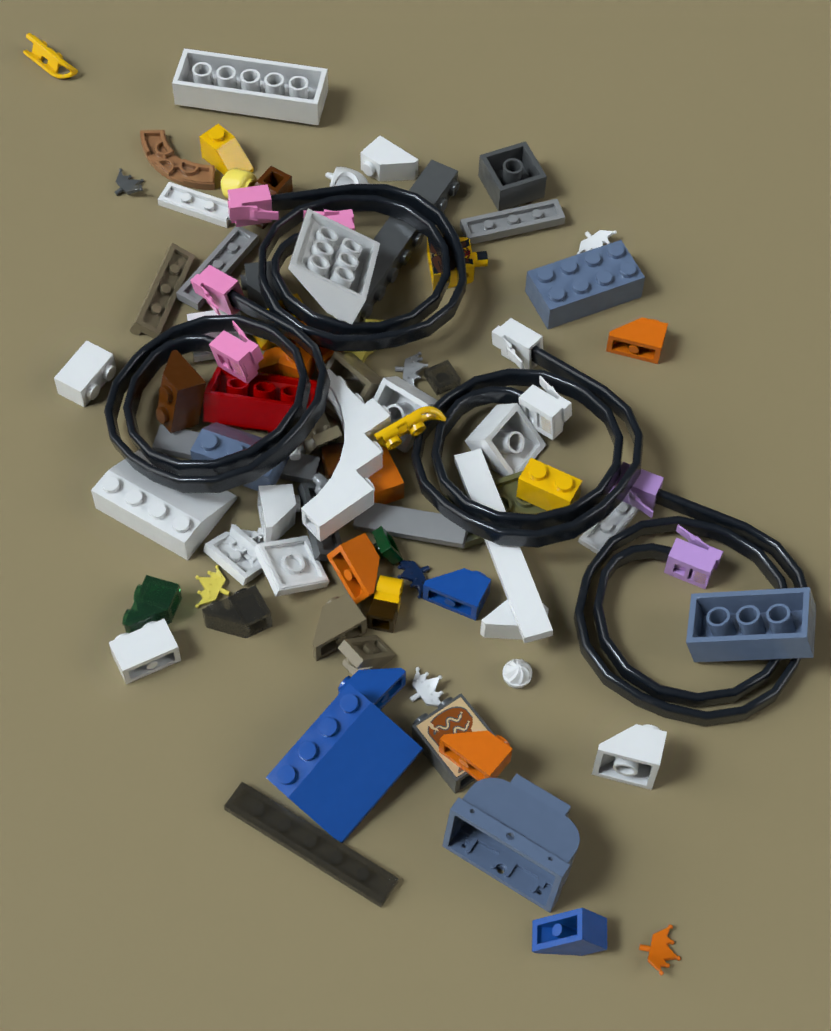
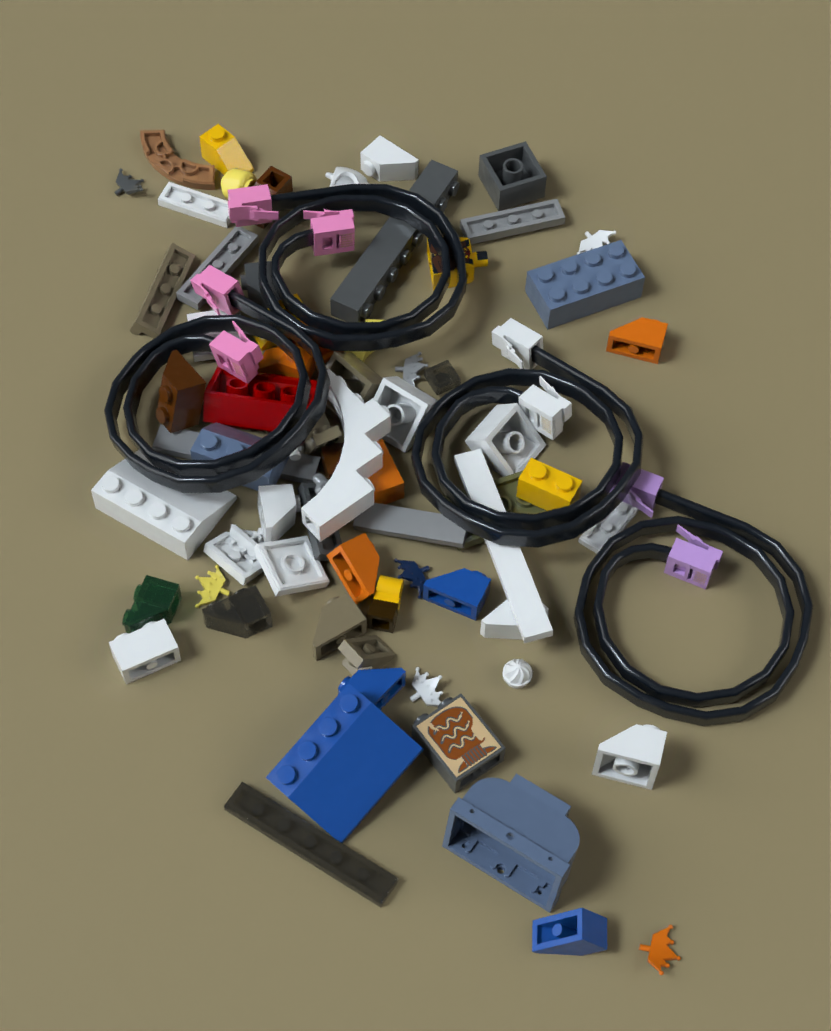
yellow piece [23,33,78,79] -> none
white brick [54,340,116,408] -> none
white brick [172,48,328,125] -> none
white slope [288,208,380,324] -> none
dark green plate [372,526,403,565] -> none
yellow piece [374,406,446,450] -> none
orange slope [439,730,513,781] -> none
sand blue brick [686,587,816,662] -> none

